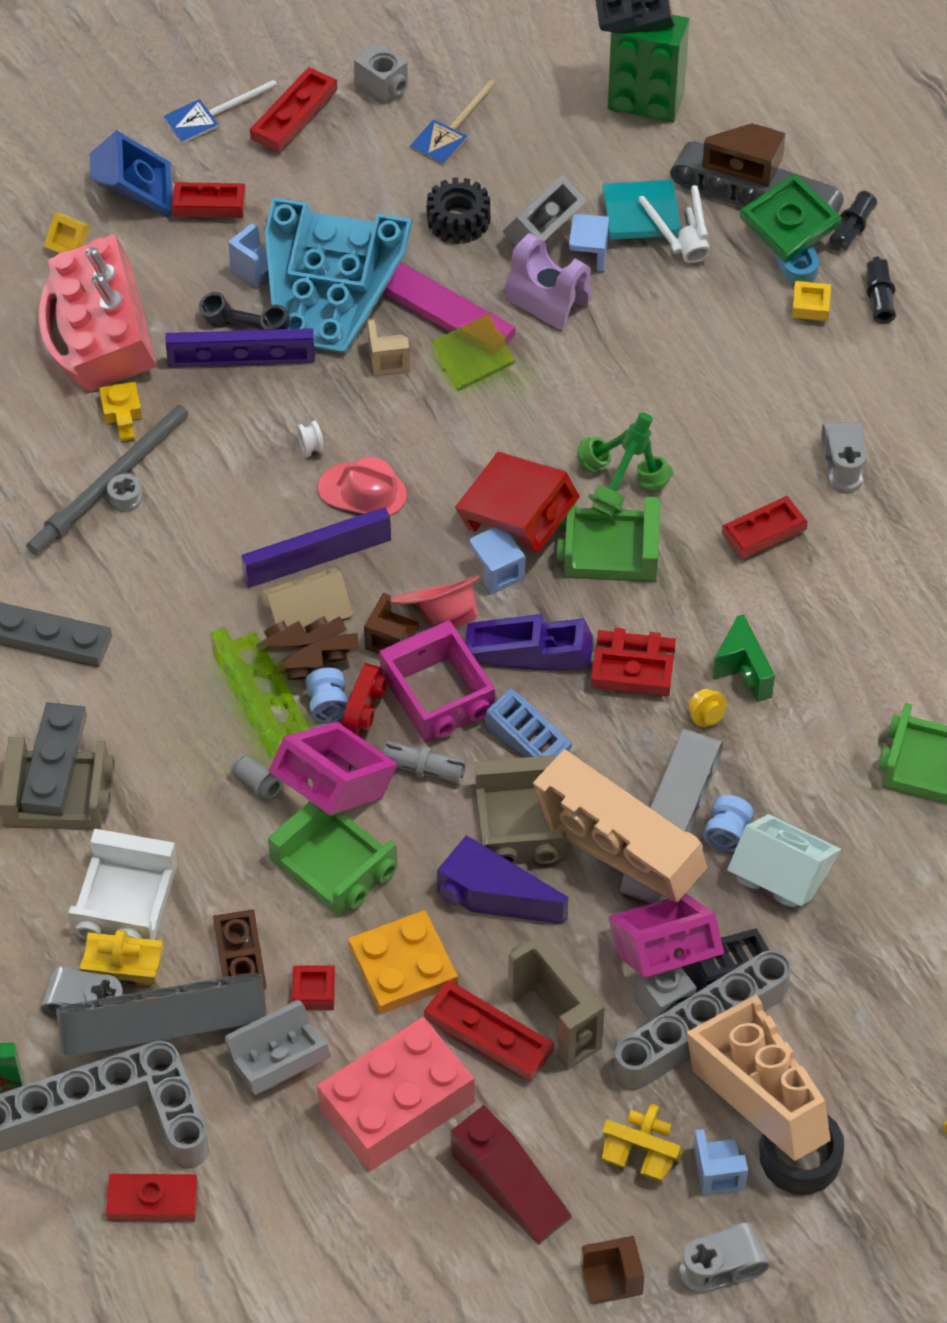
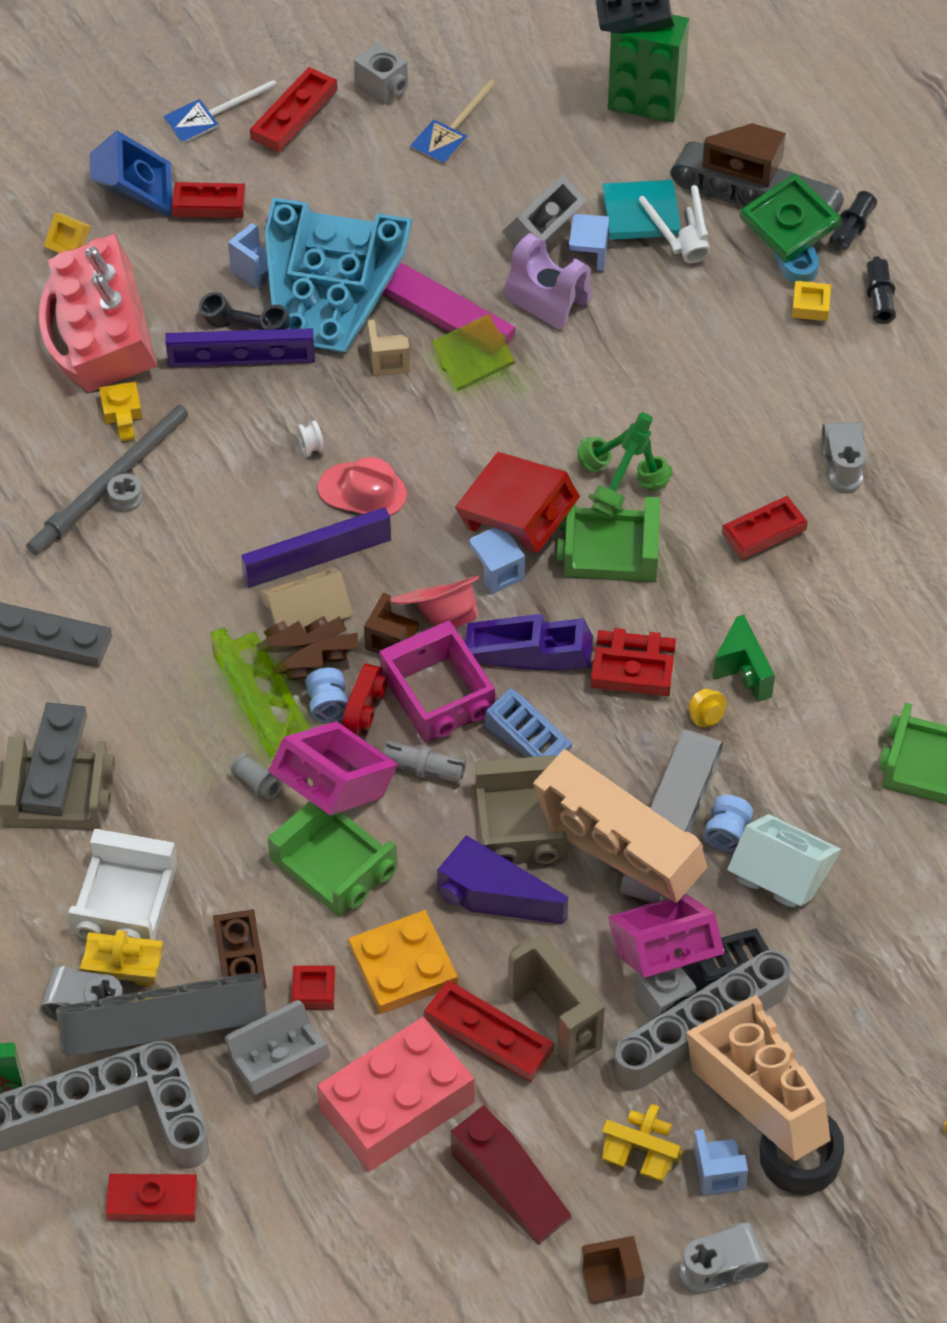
black tyre [426,177,491,244] -> none

